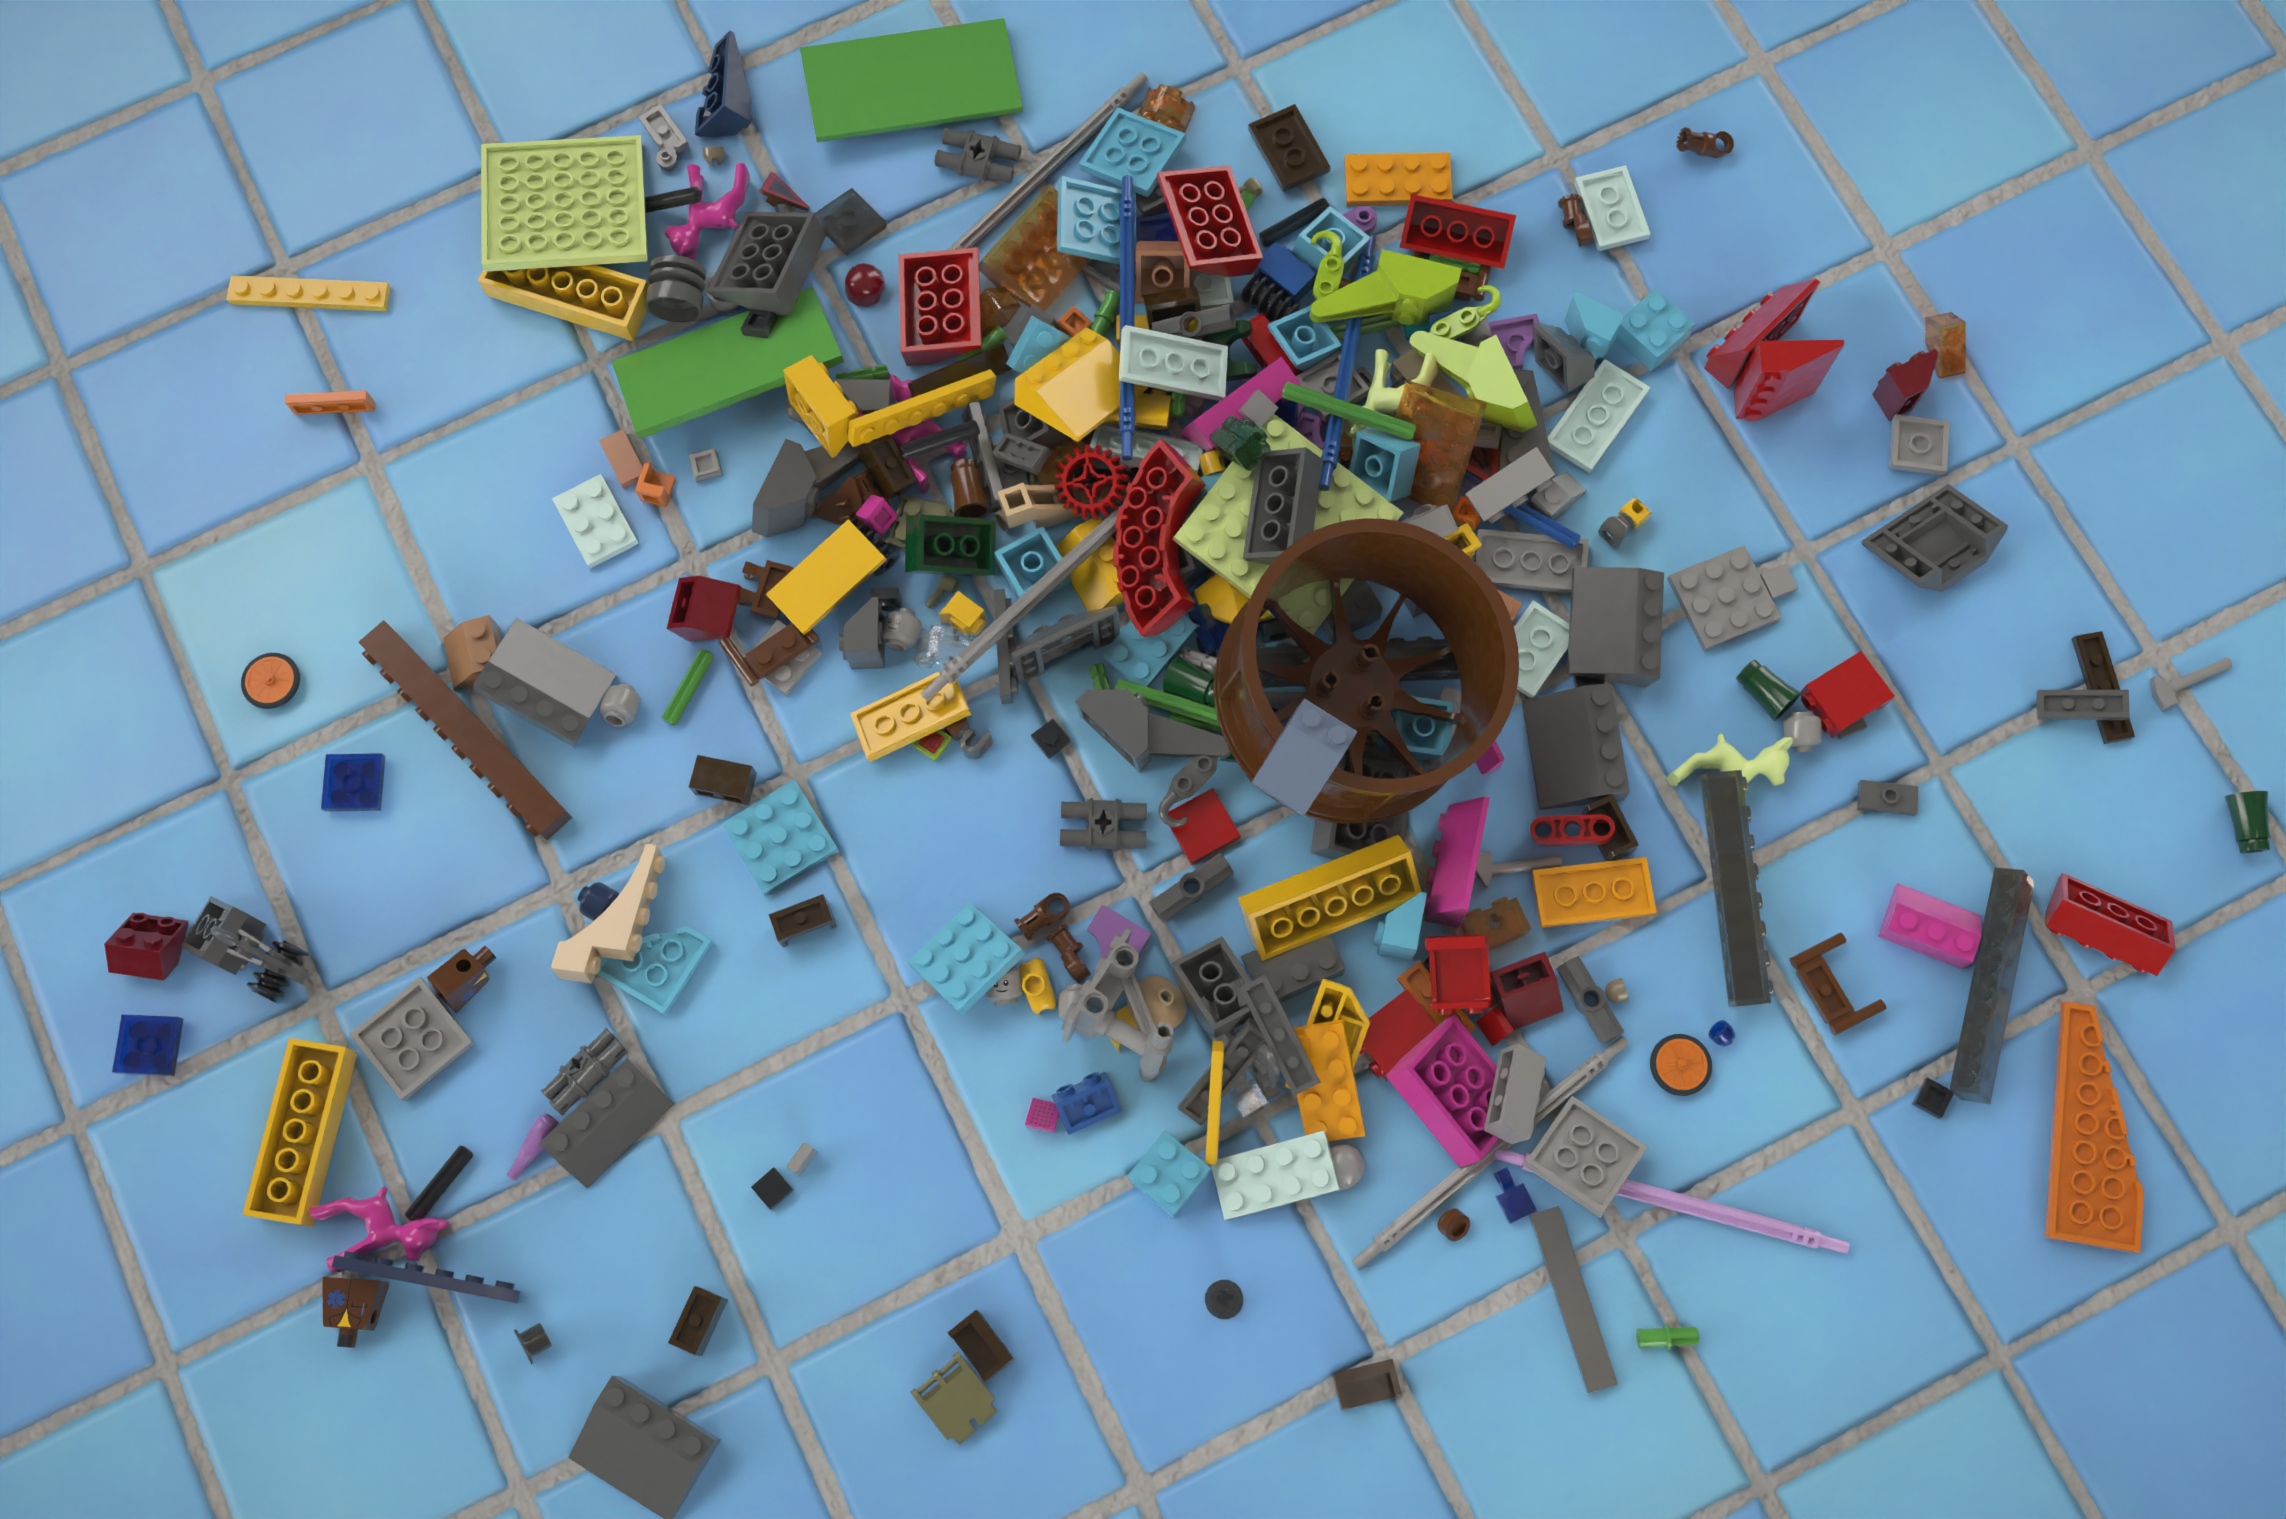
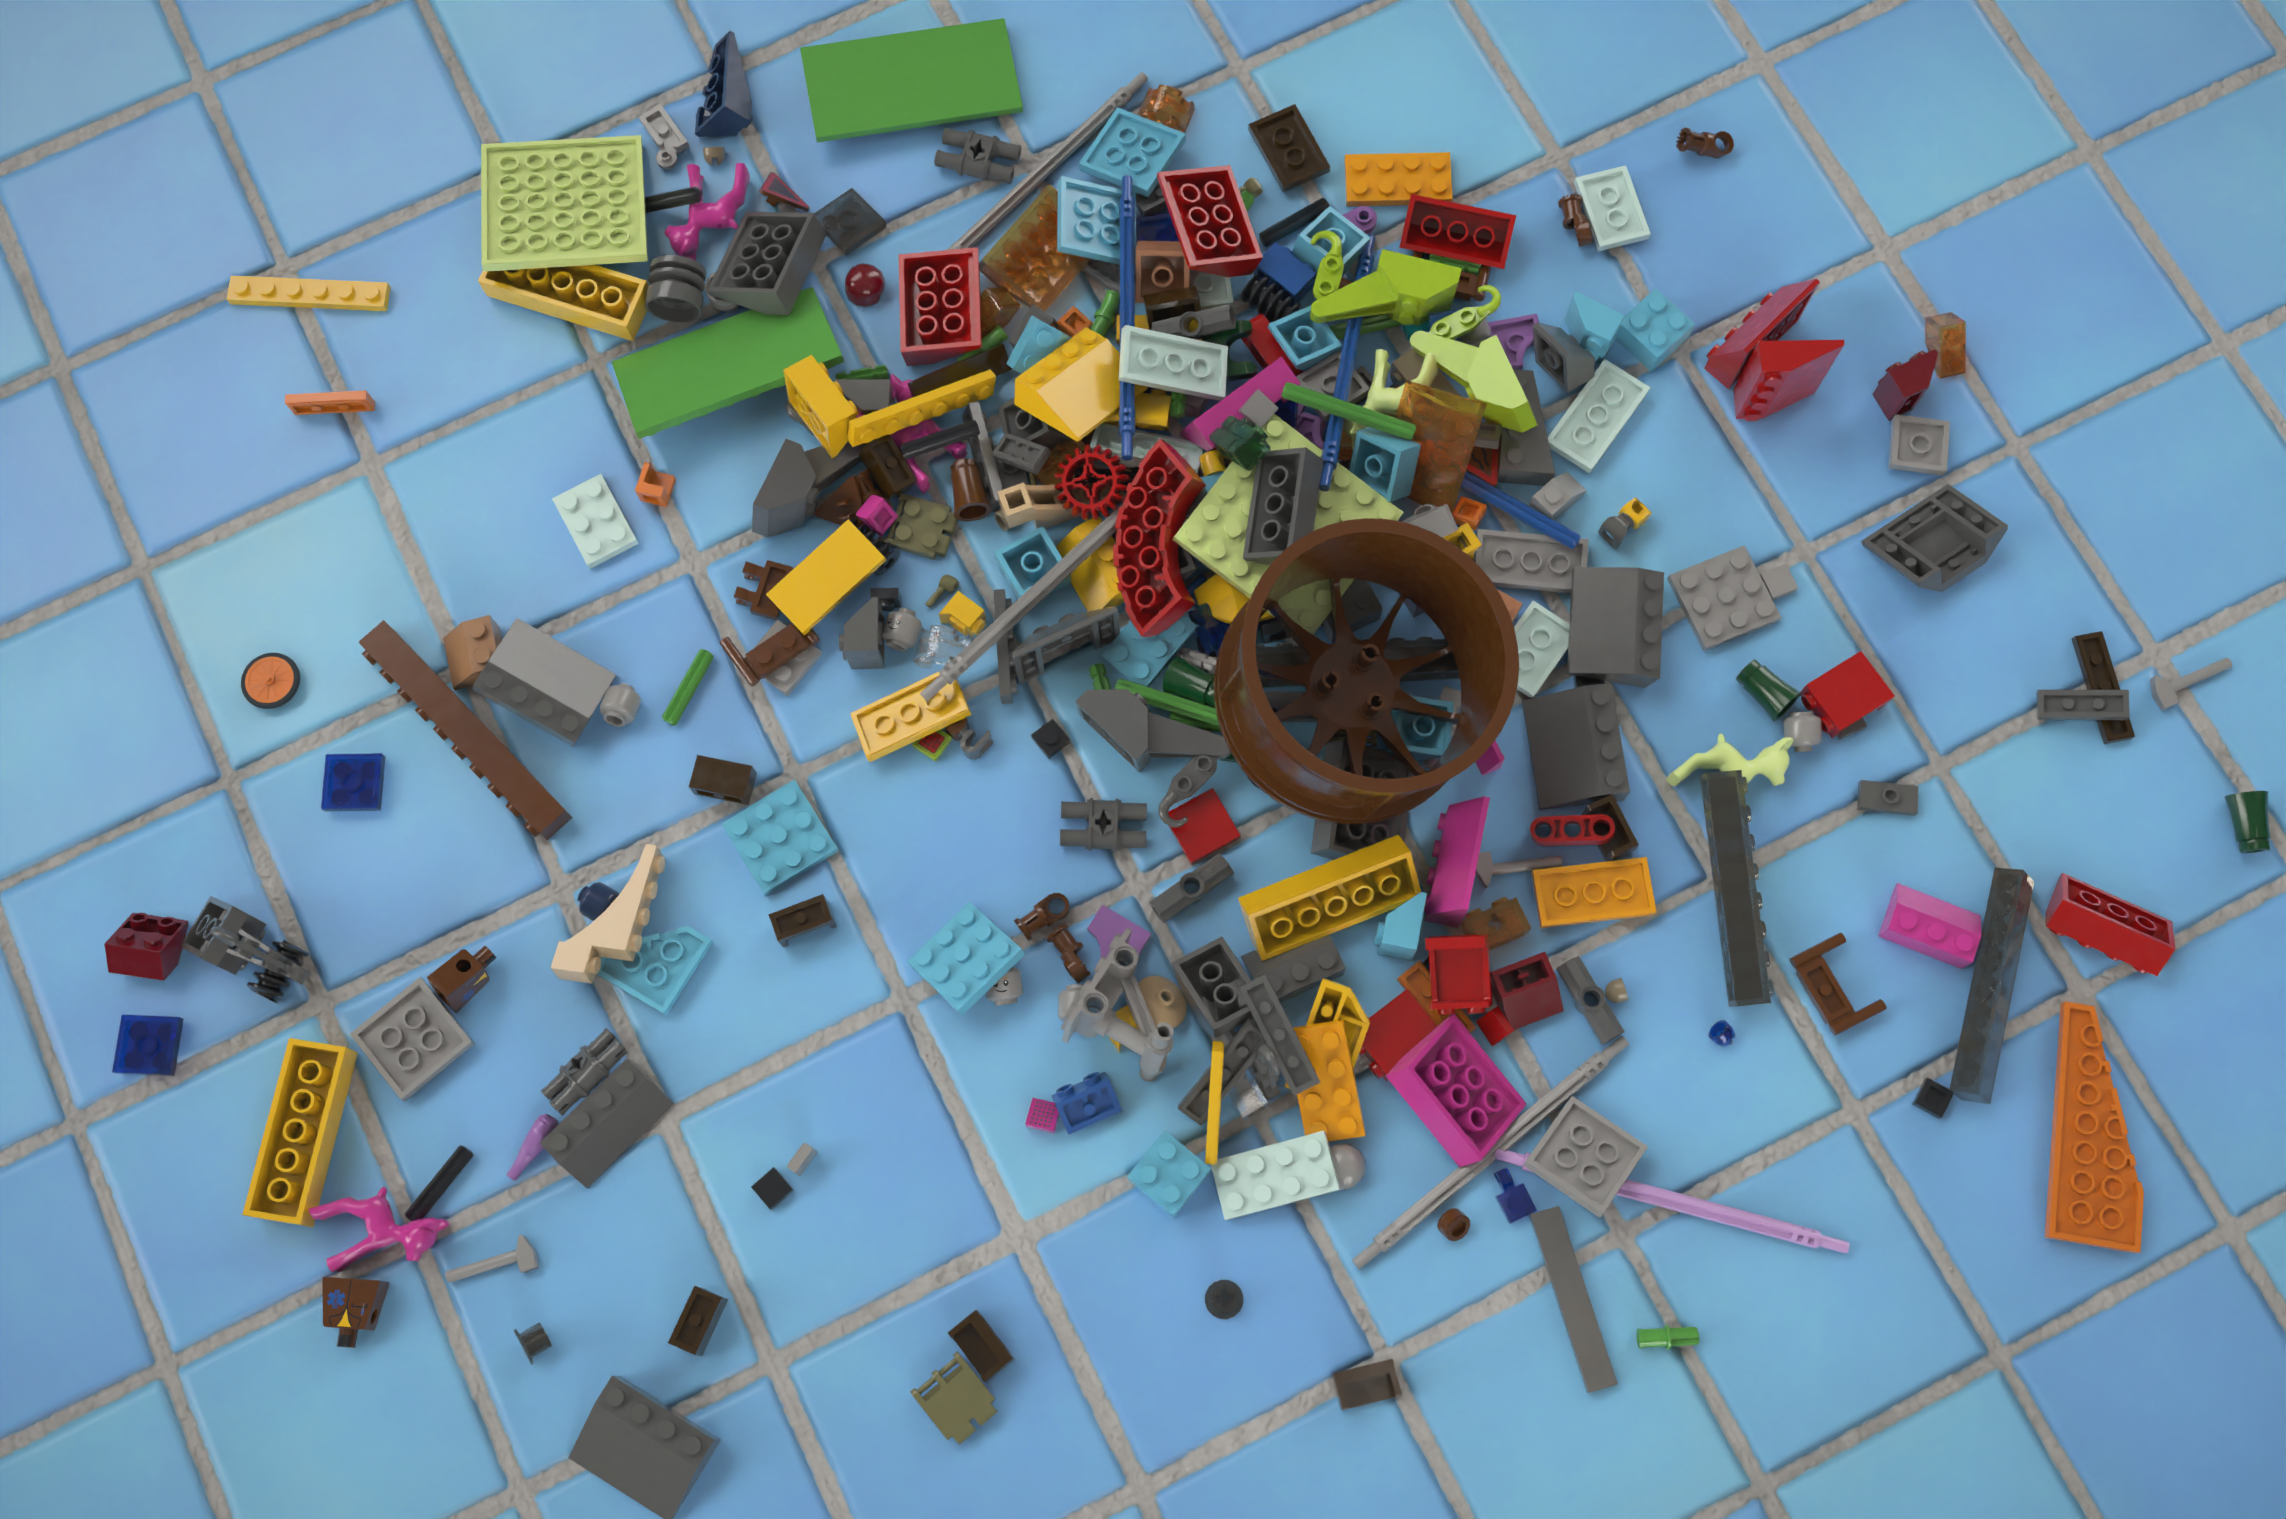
dark blue plate [332,1251,520,1303] -> none
nougat tile [599,429,643,488] -> none
dark red slope [666,576,742,642] -> none
light grey tile [689,448,723,483] -> none
black tile [741,309,777,338] -> none
dark green brick [905,514,996,576] -> none
yellow piece [1019,958,1056,1015] -> none
sand blue slope [1251,699,1357,816] -> none
light grey brick [1465,447,1555,524] -> none
light grey brick [1484,1043,1546,1144] -> none
orange wheel [1650,1034,1712,1096] -> none
none -> light grey piece [445,1235,539,1283]

